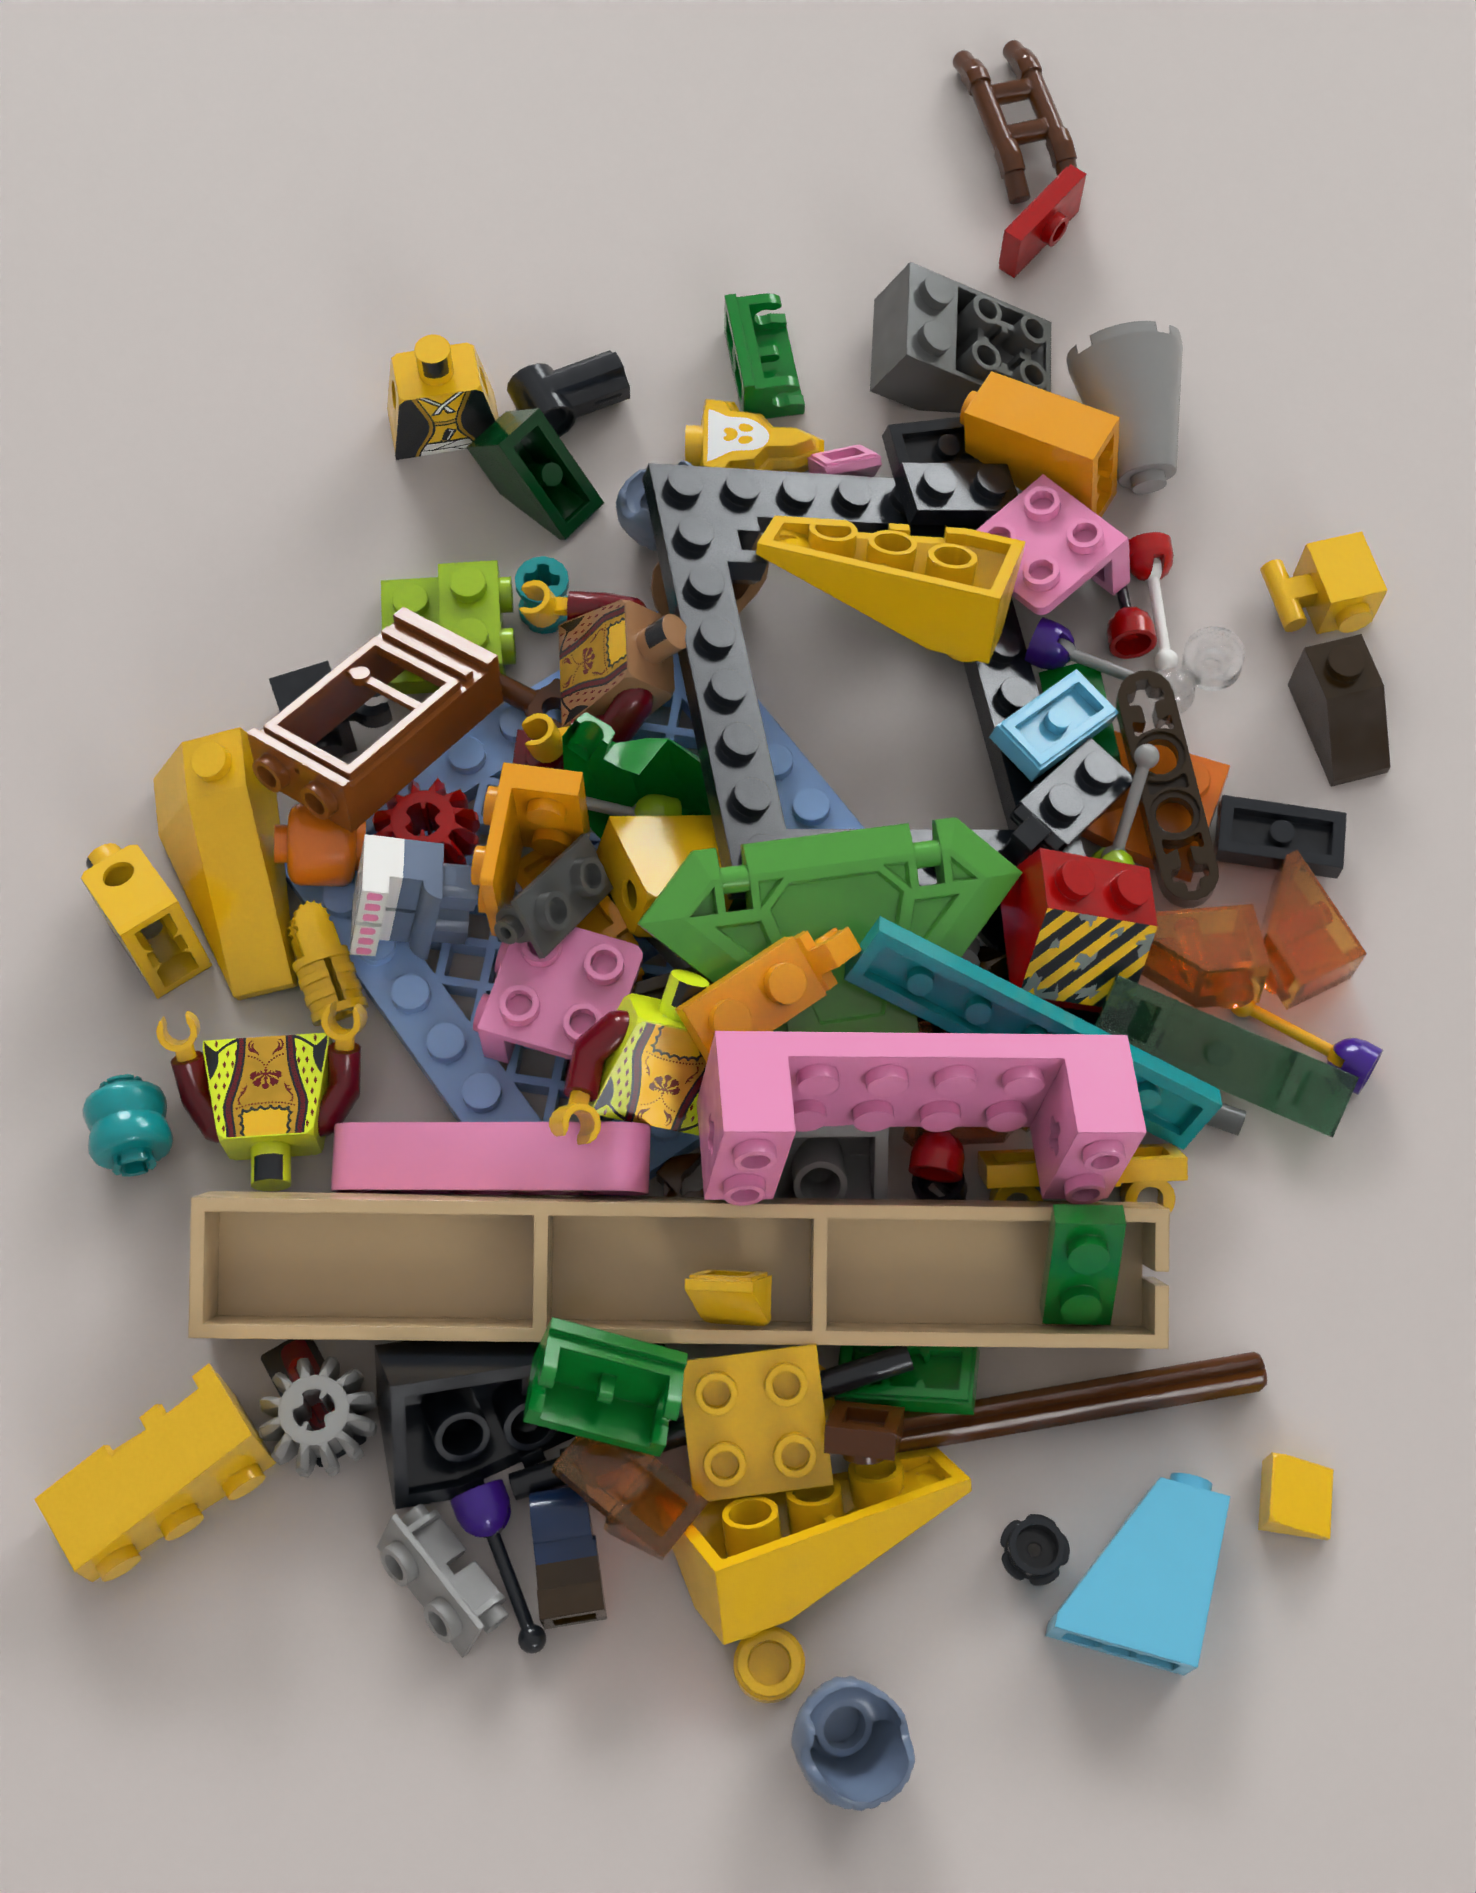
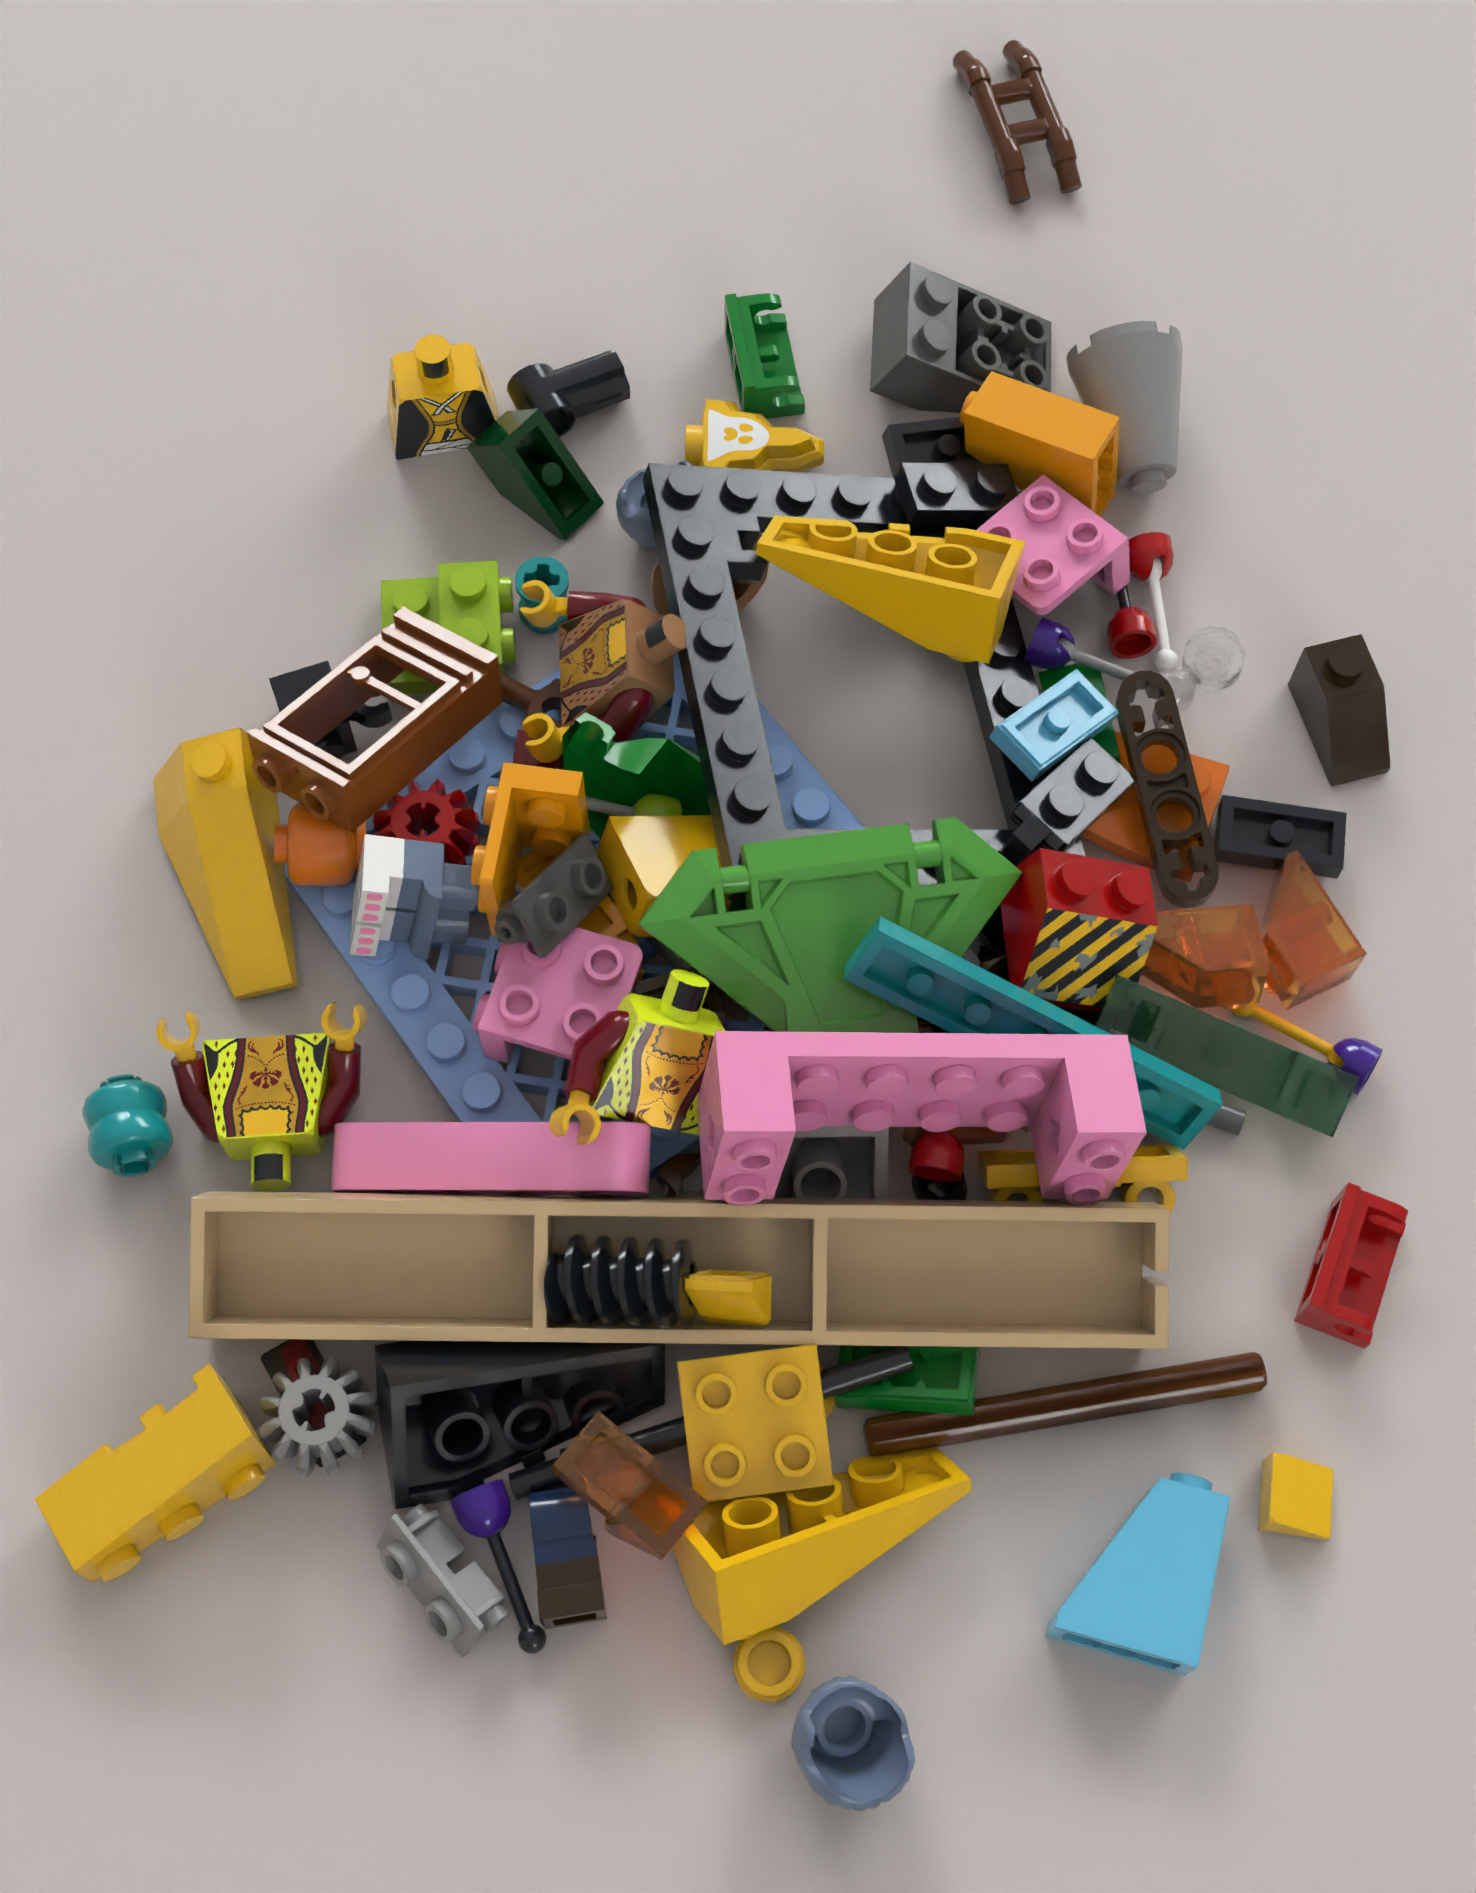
yellow torso [81,843,213,999] -> none
yellow hinge [287,900,369,1026] -> none
green hinge [523,1317,688,1457] -> none
light orange hinge [675,927,862,1063] -> none
bright pink slope [807,444,882,477] -> none
reddish brown plate [824,1400,905,1465] -> none
red plate [999,164,1087,278] -> none
black plate [1000,1514,1070,1586] -> none
green plate [1040,1204,1127,1325] -> none
light grey hinge [1091,744,1160,865] -> none
yellow brick [1260,531,1388,634] -> none
none -> black piece [544,1234,698,1330]
none -> red hinge [1294,1182,1408,1349]

